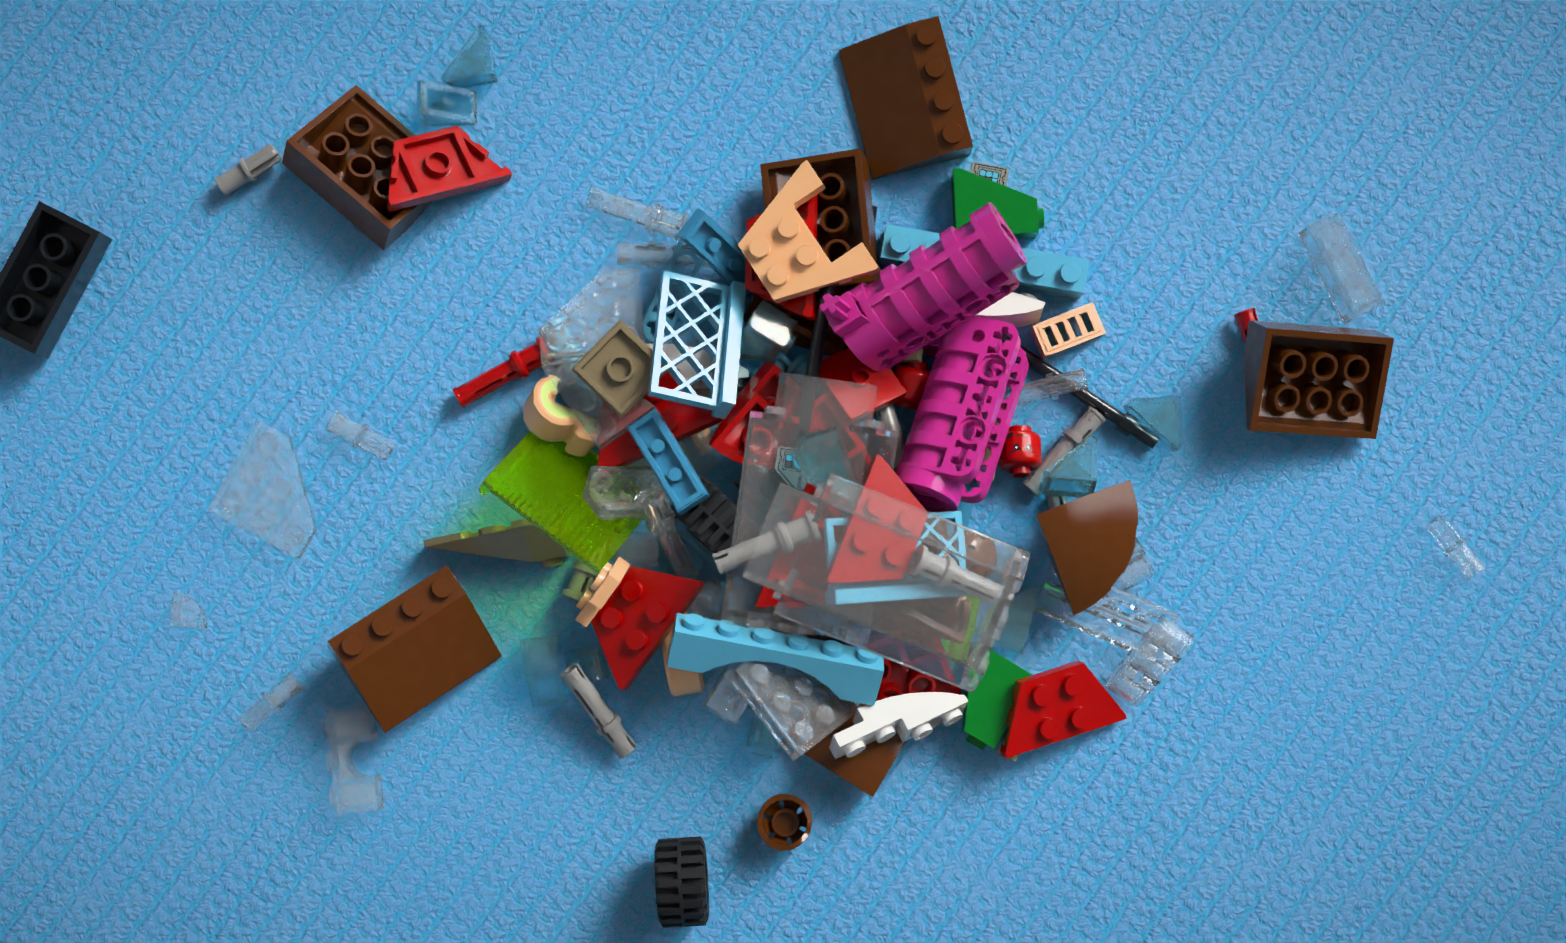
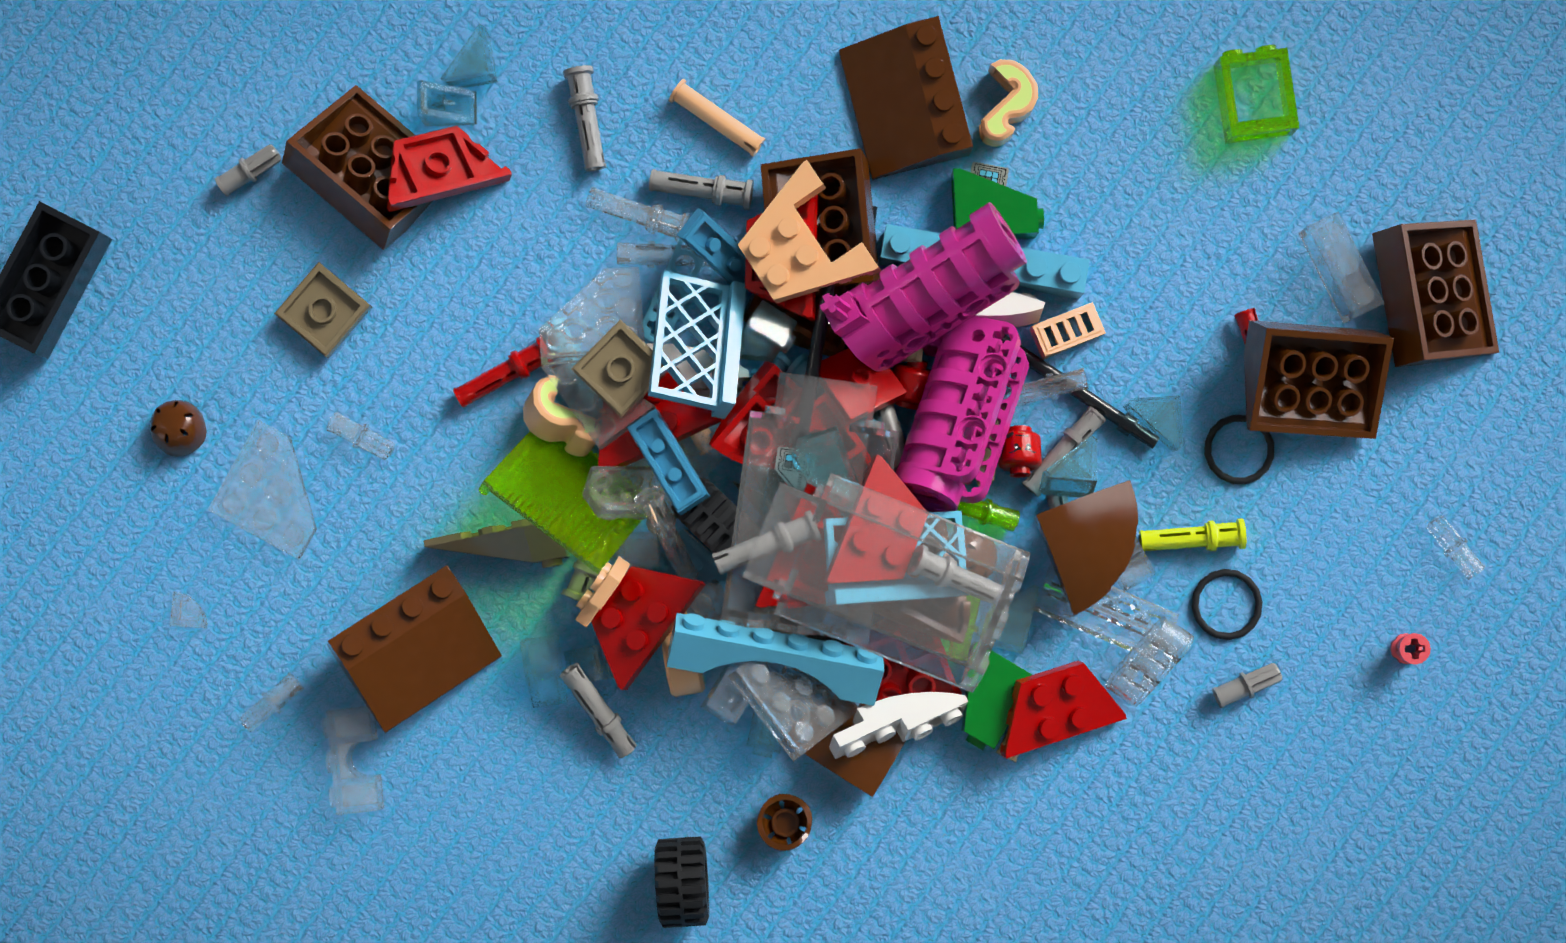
none -> reddish brown helmet [150,400,207,457]
none -> dark tan plate [274,262,372,358]
none -> light grey pin [563,65,606,171]
none -> light grey pin [649,169,754,210]
none -> light nougat pin [668,79,765,157]
none -> clear neon green axle [957,498,1020,532]
none -> light nougat animal [979,59,1038,147]
none -> neon yellow pin [1139,518,1247,552]
none -> black piece [1191,569,1263,640]
none -> black piece [1204,415,1274,484]
none -> light grey axle [1212,663,1282,708]
none -> clear neon green window [1213,45,1300,144]
none -> reddish brown slope [1372,219,1499,367]
none -> coral bush [1390,633,1431,665]

